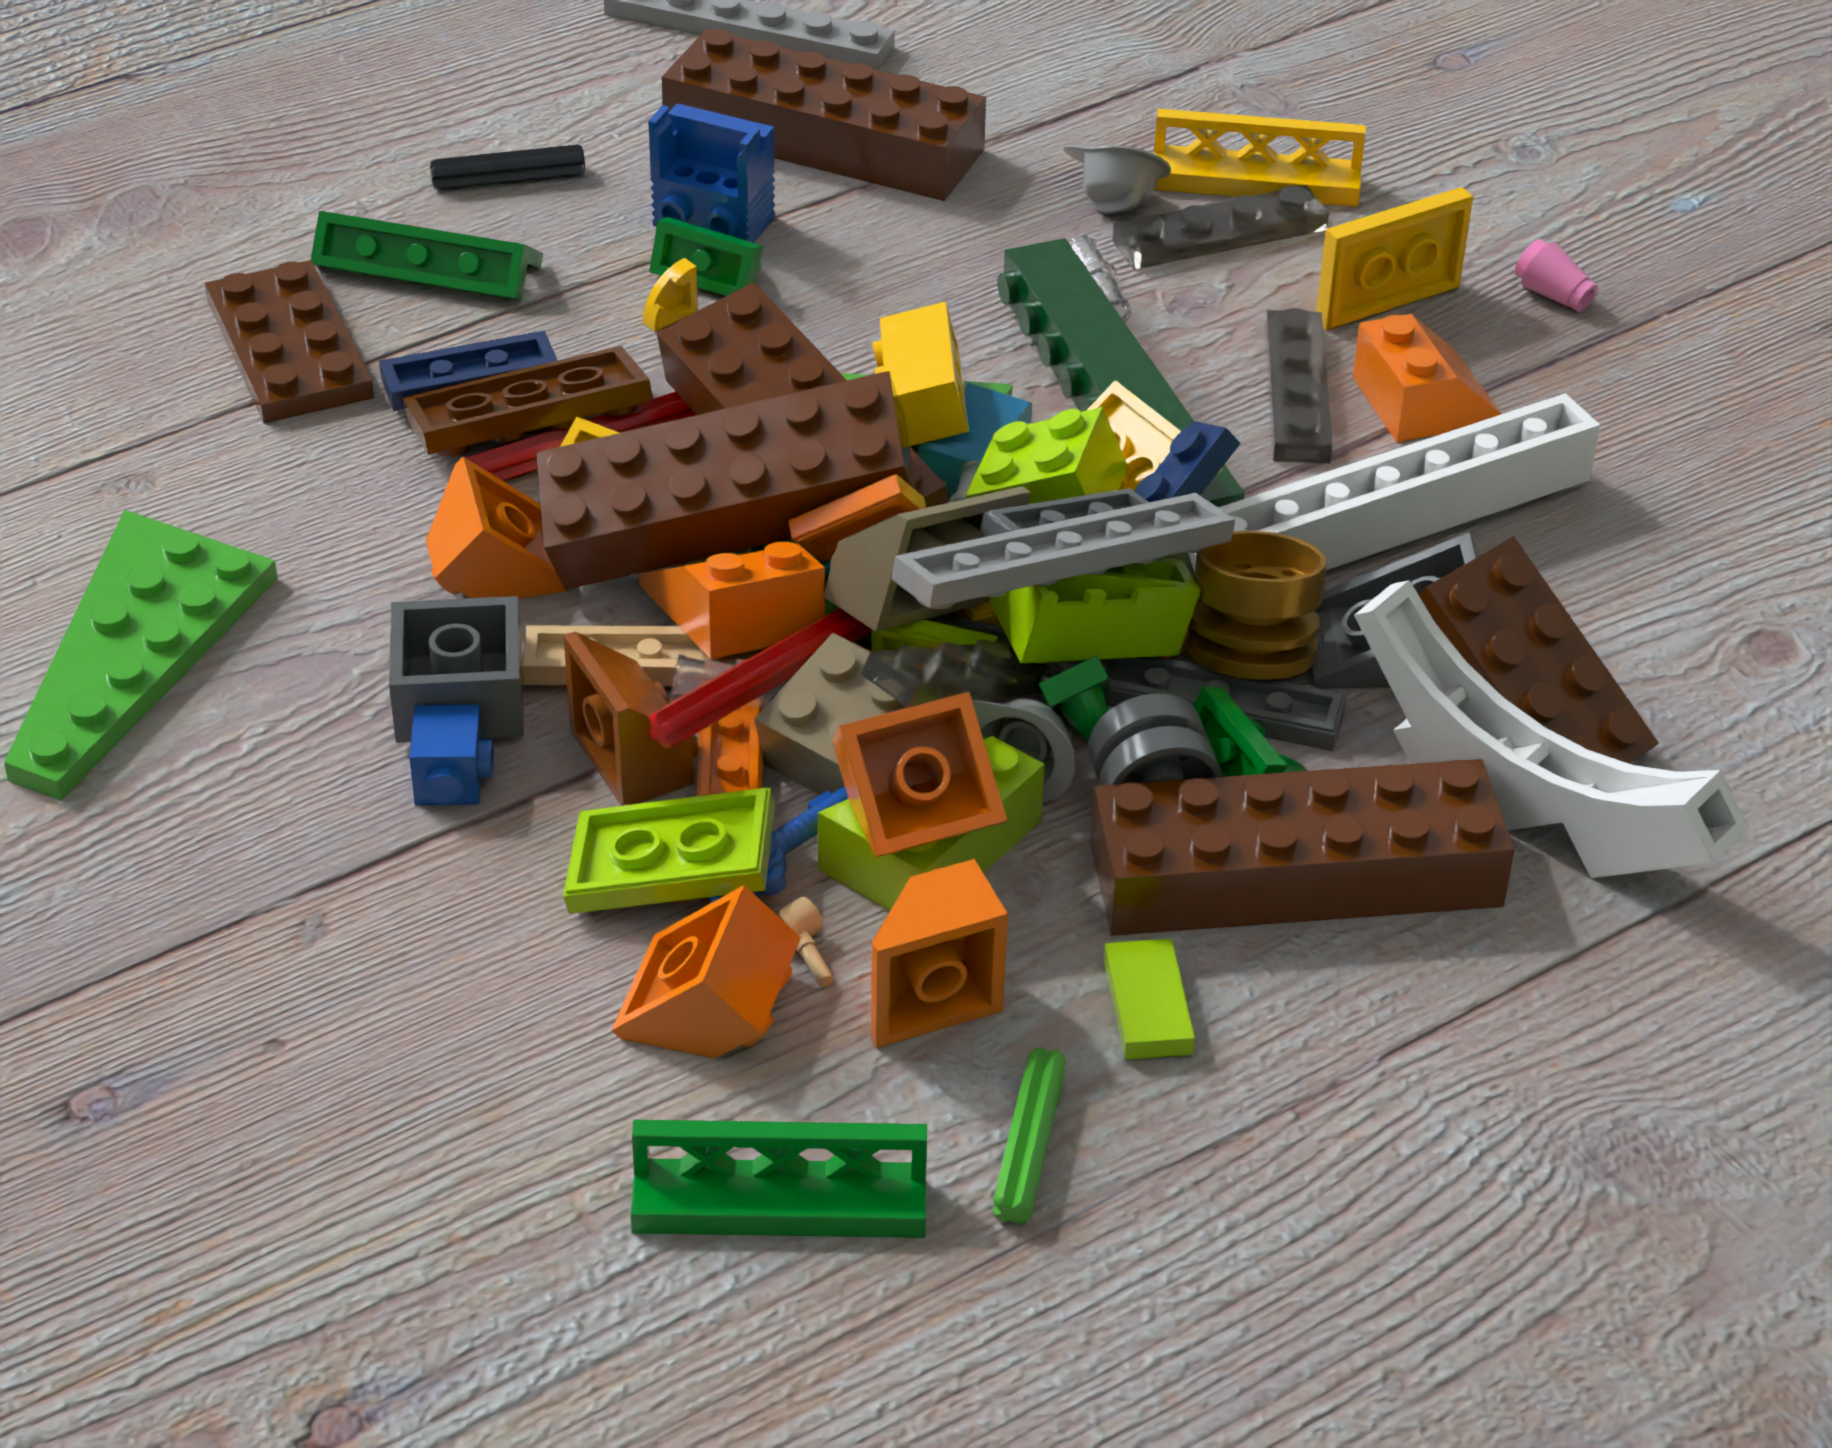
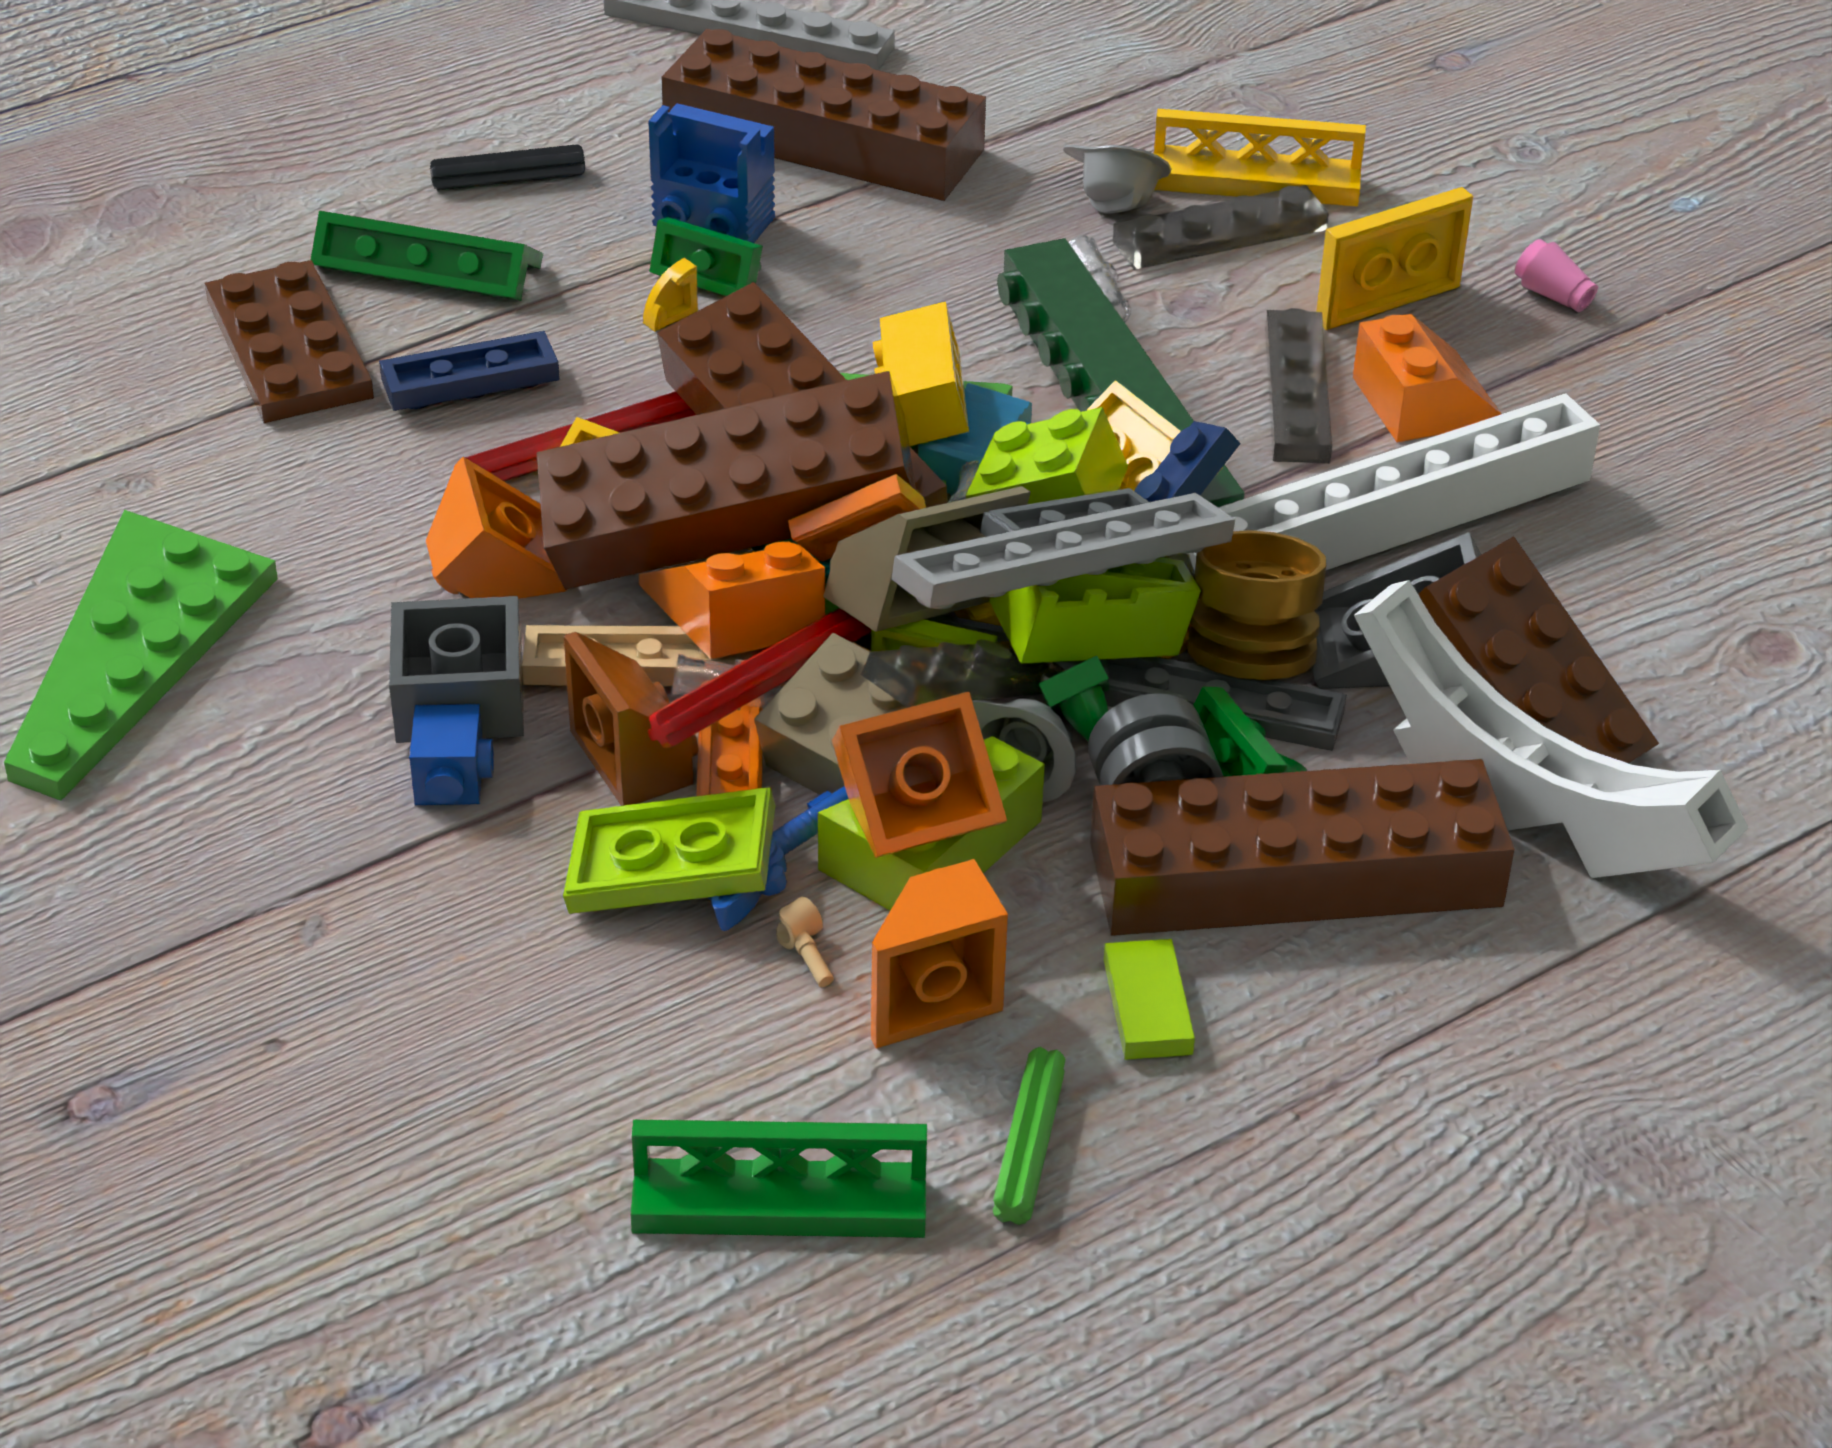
reddish brown plate [402,346,653,456] -> none
orange slope [611,885,801,1059] -> none

